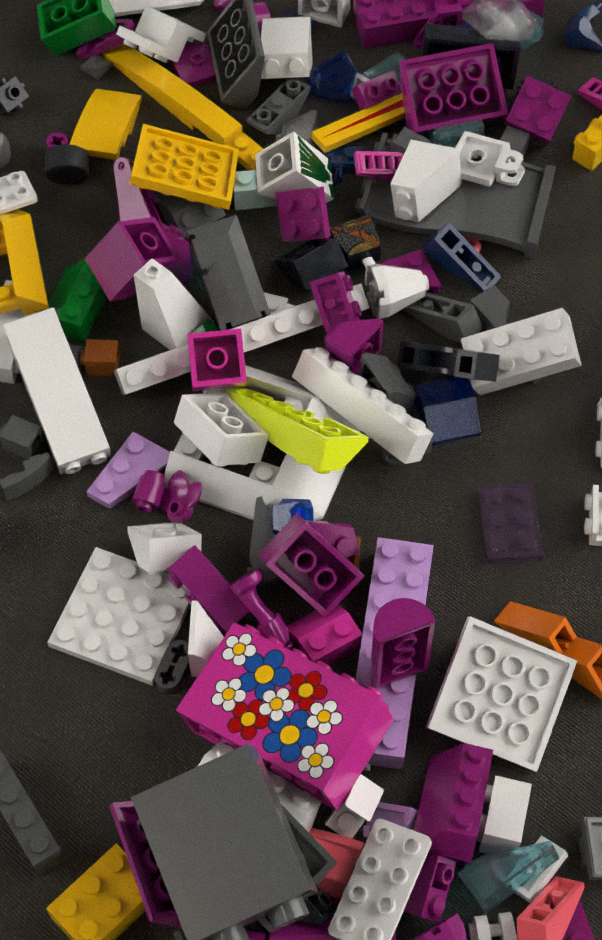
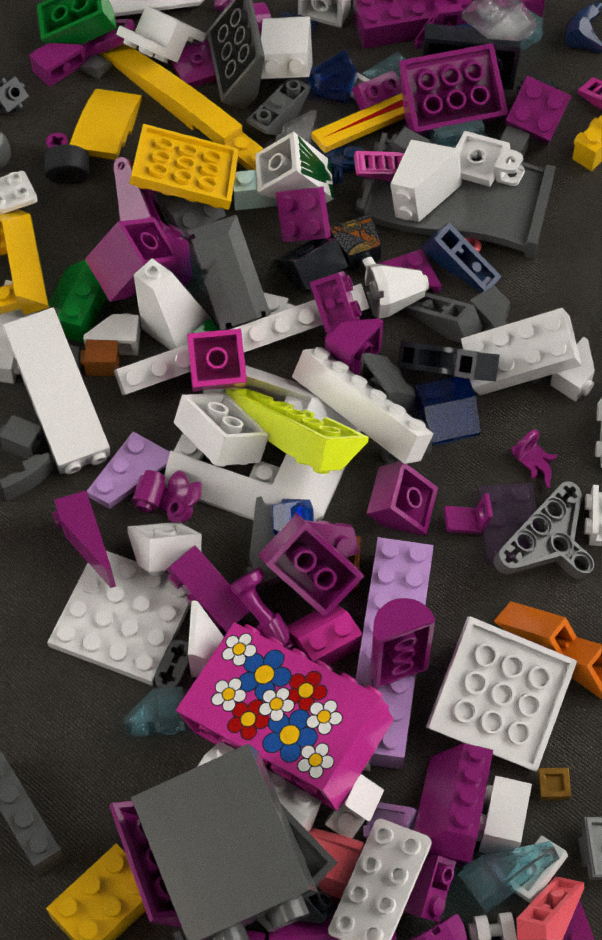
none -> magenta slope [29,43,86,87]
none -> magenta slope [52,491,116,588]
none -> white slope [83,313,141,355]
none -> clear light blue slope [124,687,185,737]
none -> magenta slope [366,461,438,535]
none -> magenta bracket [443,493,493,534]
none -> dark grey beam [494,481,594,579]
none -> magenta piece [511,429,557,489]
none -> pearl gold plate [537,768,571,801]
none -> white slope [550,337,595,402]

